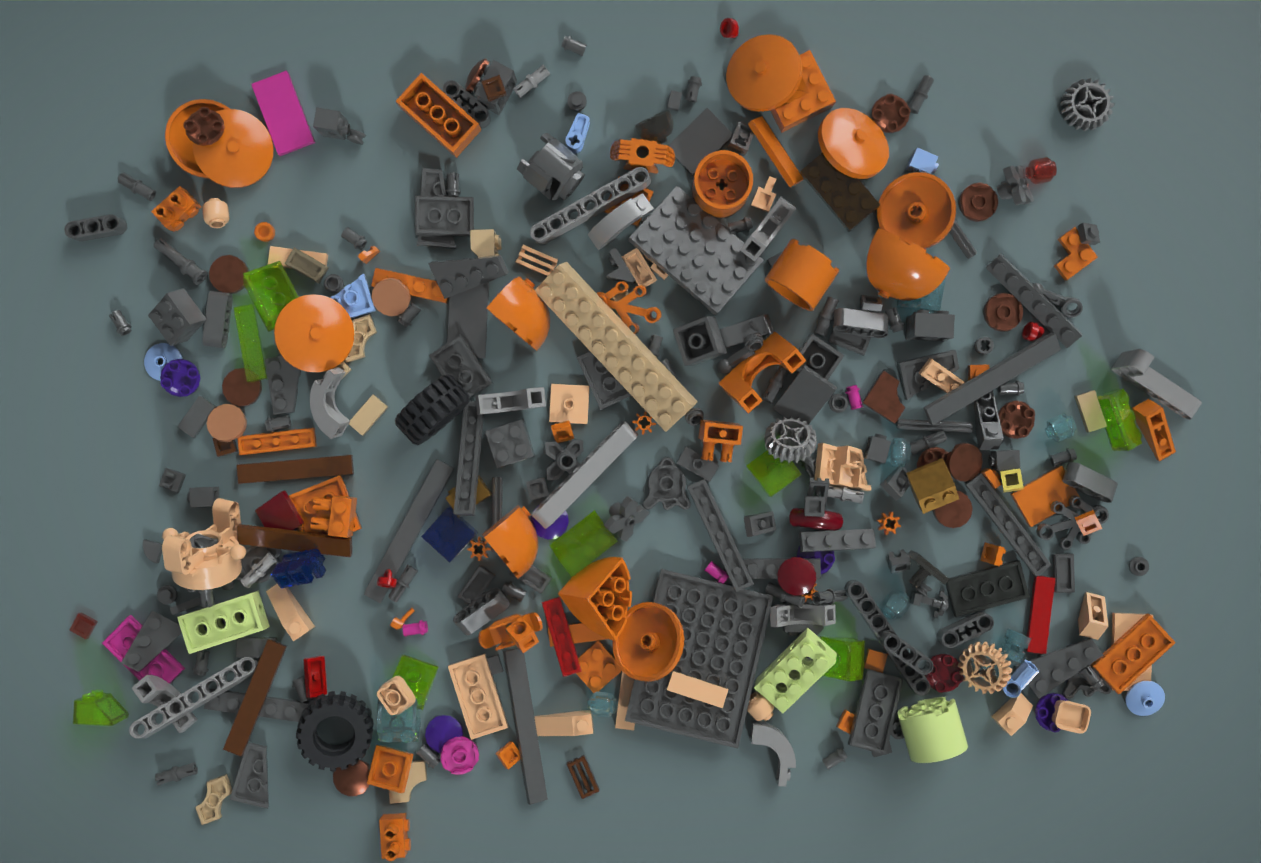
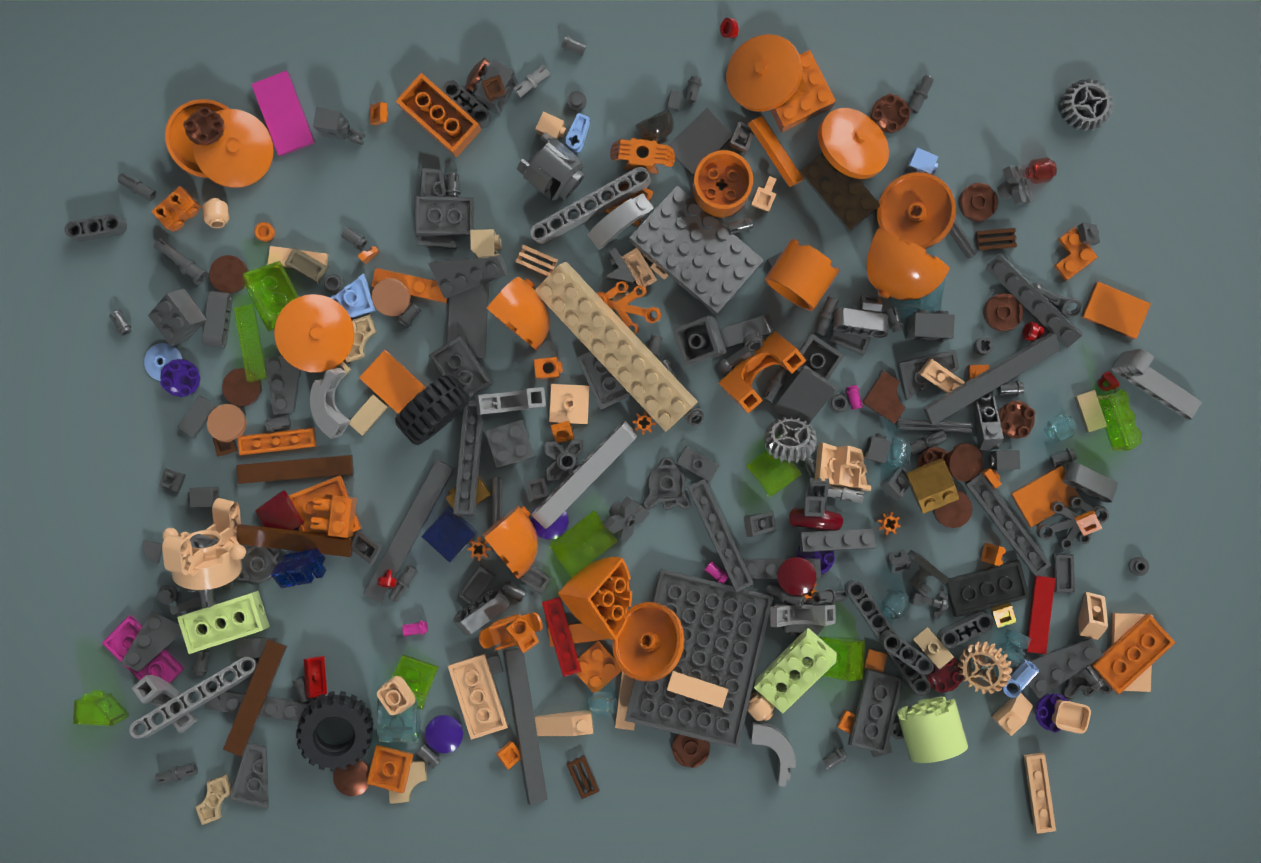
clear red tile [69,612,98,639] -> none
light grey pin [240,553,277,588] -> none
light nougat slope [266,580,315,641] -> none
orange brick [379,813,411,861] -> none
orange hand [390,608,415,629] -> none
dark pink tile [440,736,479,775] -> none
orange brick [698,420,743,462] -> none
light grey arch [740,197,796,262] -> none
light yellow brick [1000,468,1024,493] -> none
light blue dish [1125,681,1165,716] -> none
orange slope [1132,399,1176,461] -> none
none -> dark grey slope [352,531,384,565]
none -> orange tile [359,350,426,413]
none -> orange plate [369,102,388,126]
none -> orange brick [534,357,563,380]
none -> light nougat brick [535,112,567,141]
none -> copper tile [672,734,710,768]
none -> tan plate [913,627,954,670]
none -> reddish brown tile [976,228,1017,251]
none -> plate [991,602,1016,628]
none -> light nougat plate [1024,752,1056,834]
none -> orange tile [1081,282,1151,339]
none -> red tile [1098,371,1120,391]

